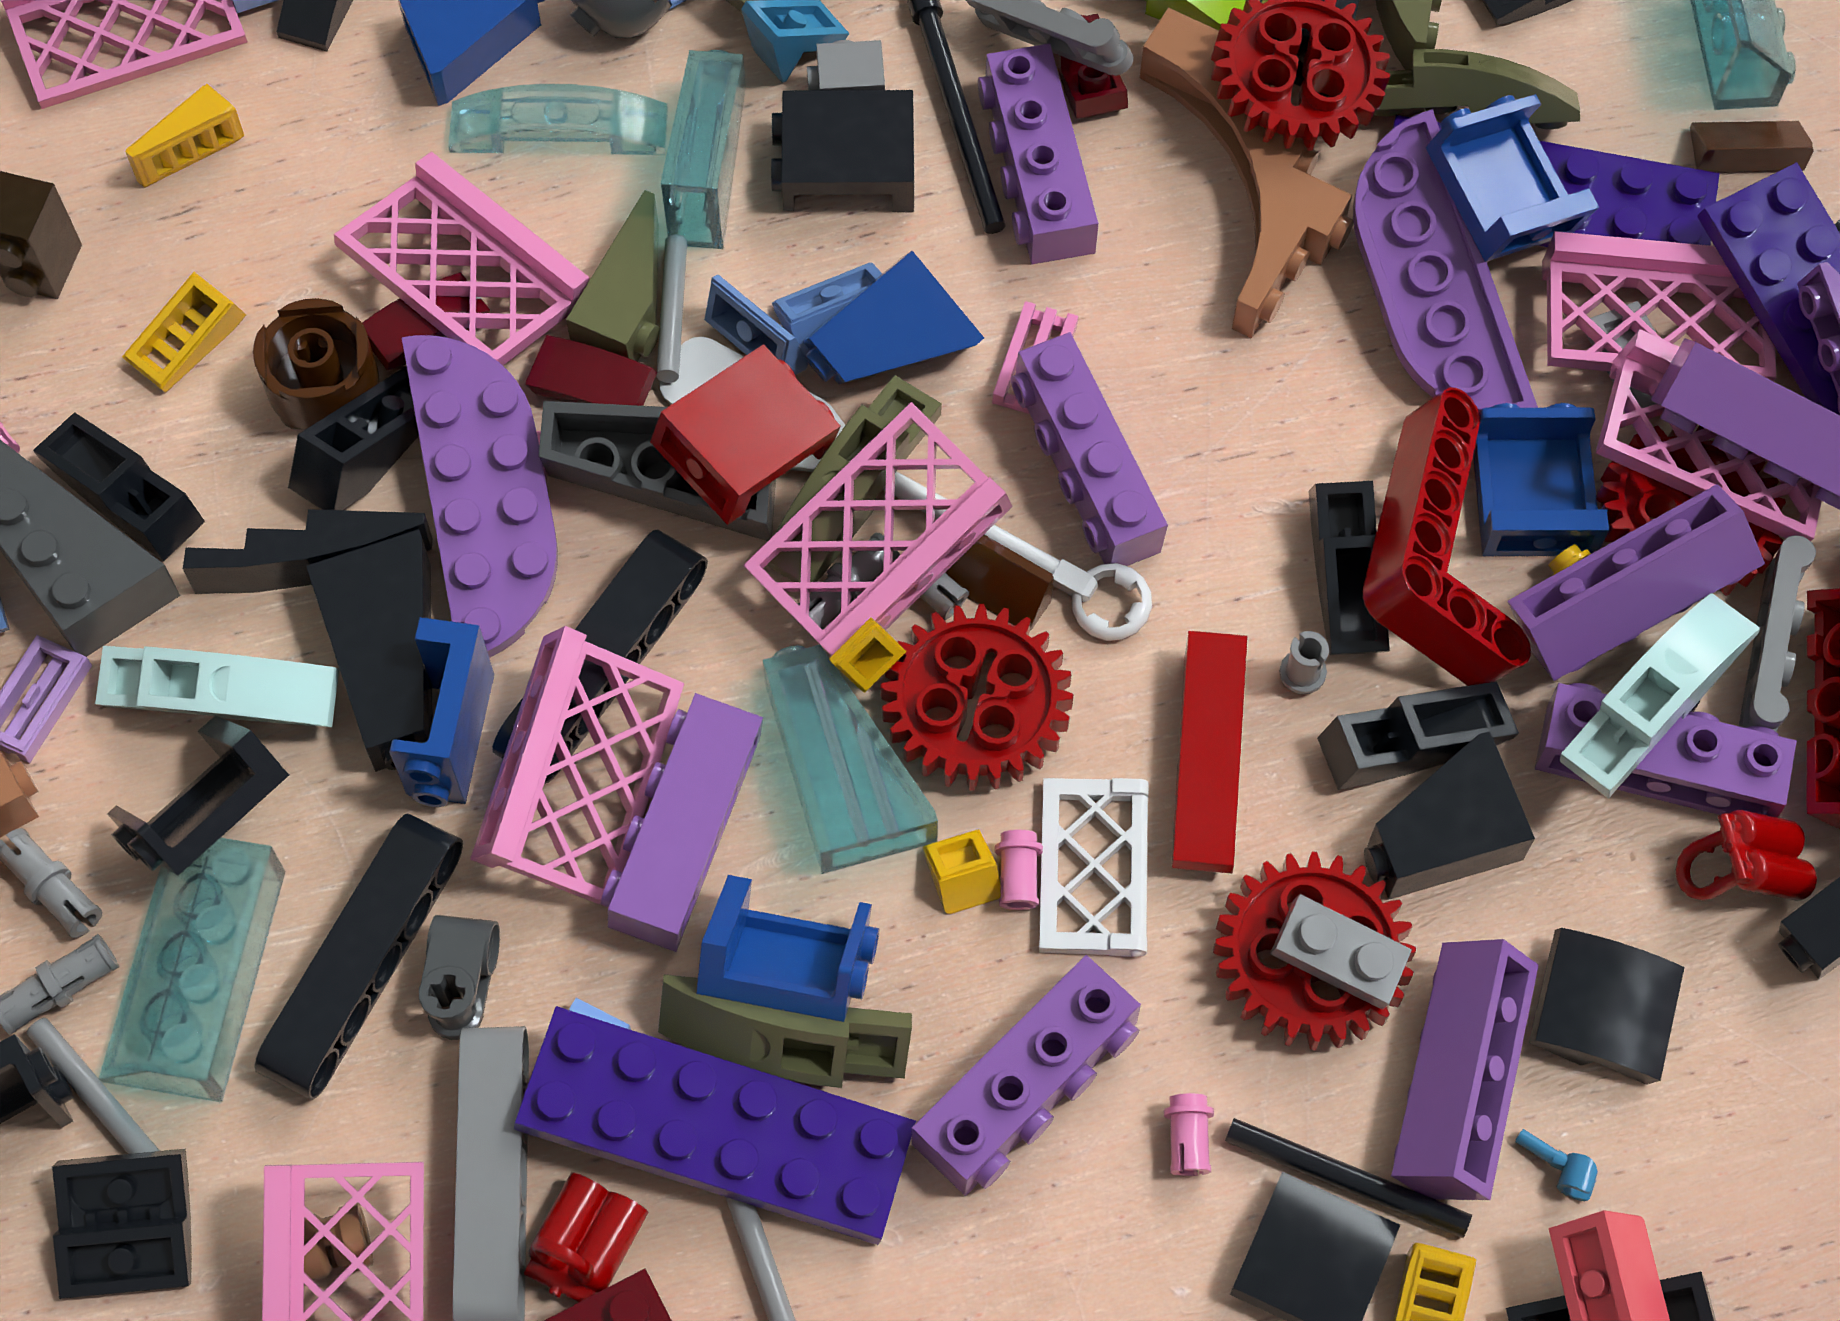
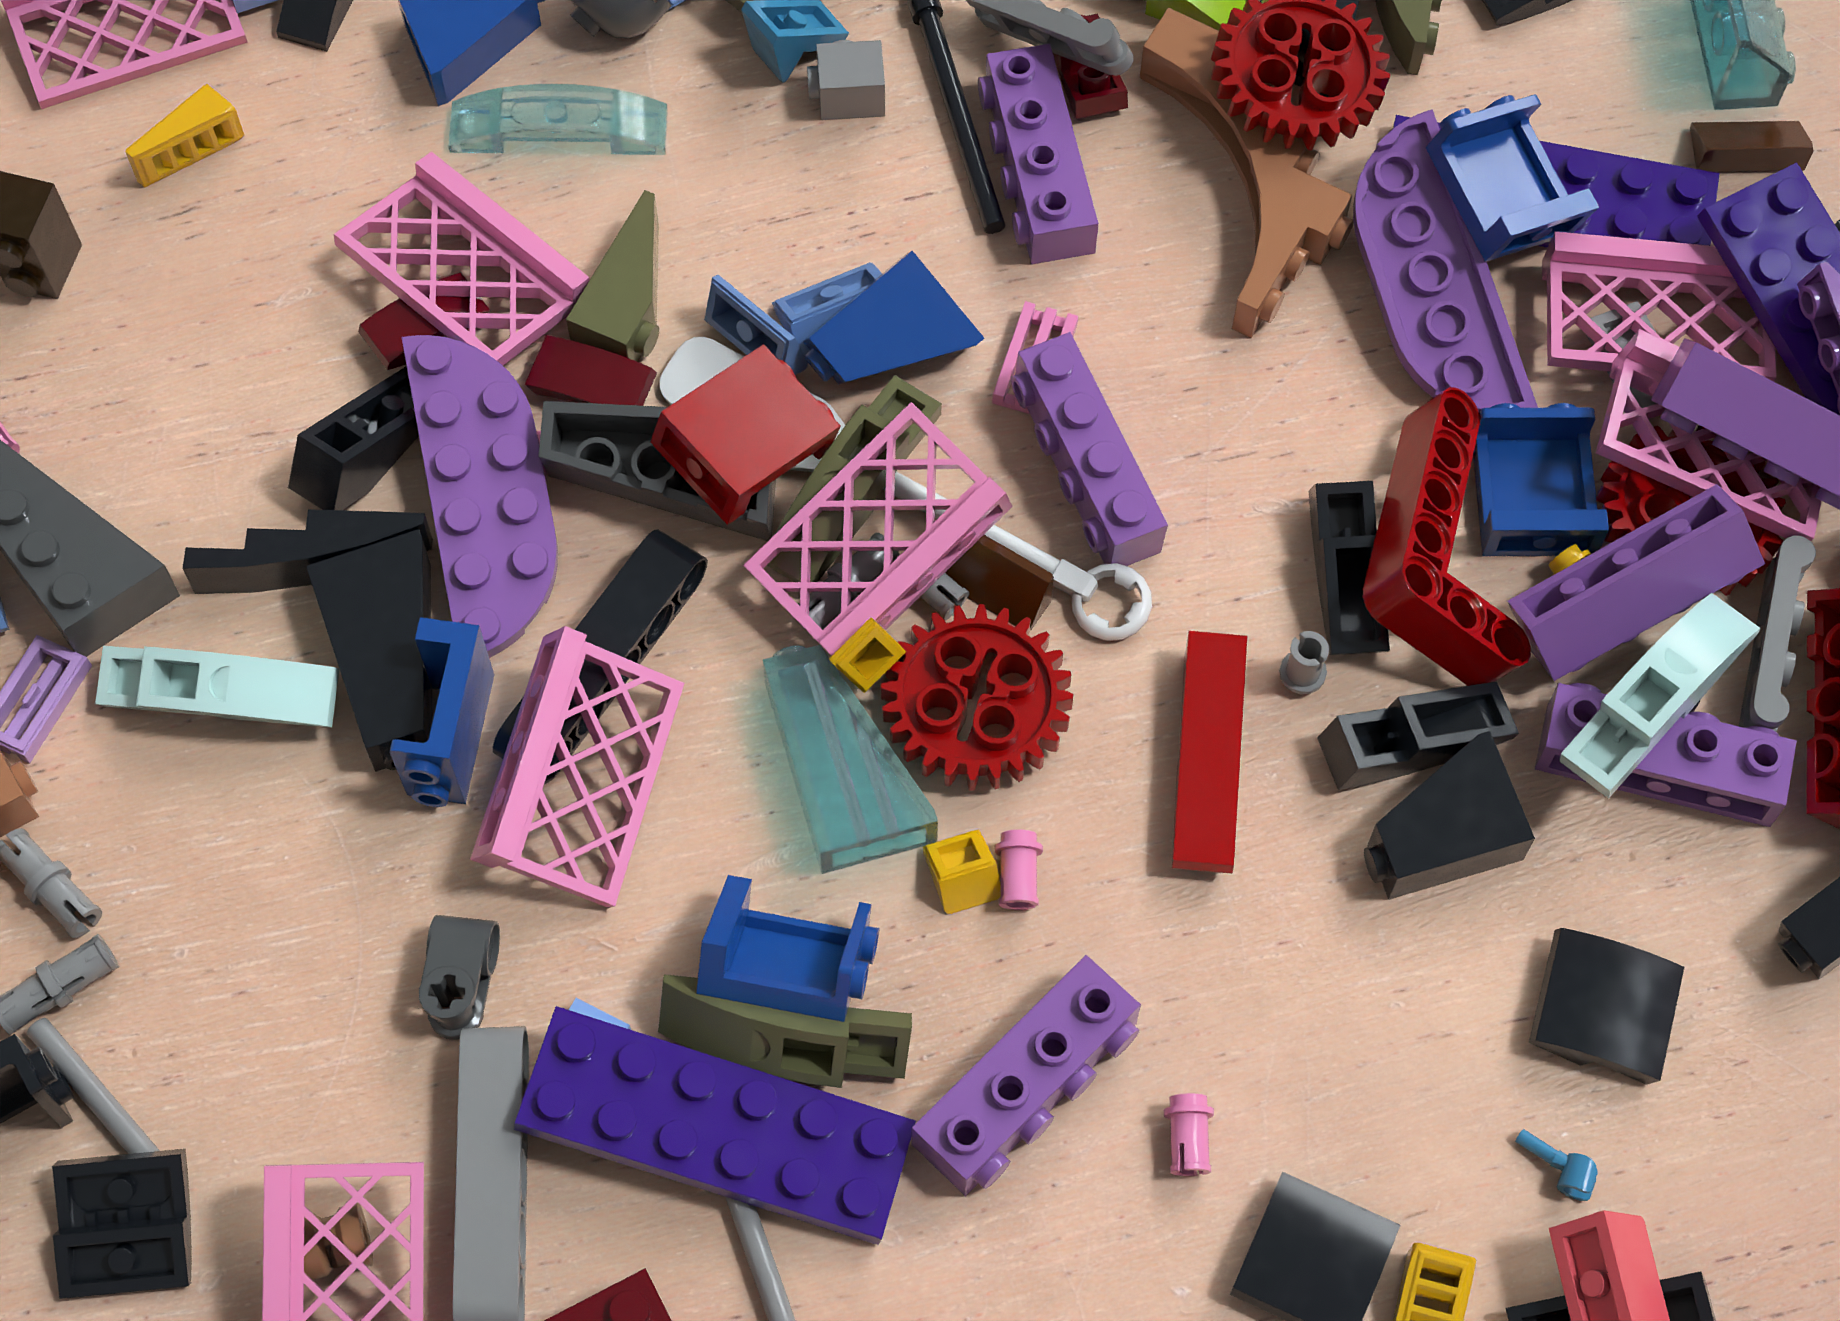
black slope [33,412,205,561] -> none
clear light blue slope [99,838,286,1102] -> none
black panel [107,715,289,876] -> none
yellow slope [122,272,246,393] -> none
reddish brown brick [253,298,379,430] -> none
black beam [254,813,463,1100] -> none
red piece [524,1172,649,1302] -> none
medium lavender brick [601,693,763,952] -> none
light grey bar [656,234,687,383] -> none
clear light blue slope [661,50,746,249] -> none
black panel [771,90,914,212] -> none
white window [1039,778,1149,957] -> none
red gear [1213,851,1416,1050] -> none
black bar [1225,1118,1472,1238] -> none
light grey plate [1270,894,1412,1009] -> none
olive slope [1373,49,1580,129] -> none
medium lavender brick [1391,939,1539,1200] -> none
red piece [1675,810,1817,901] -> none

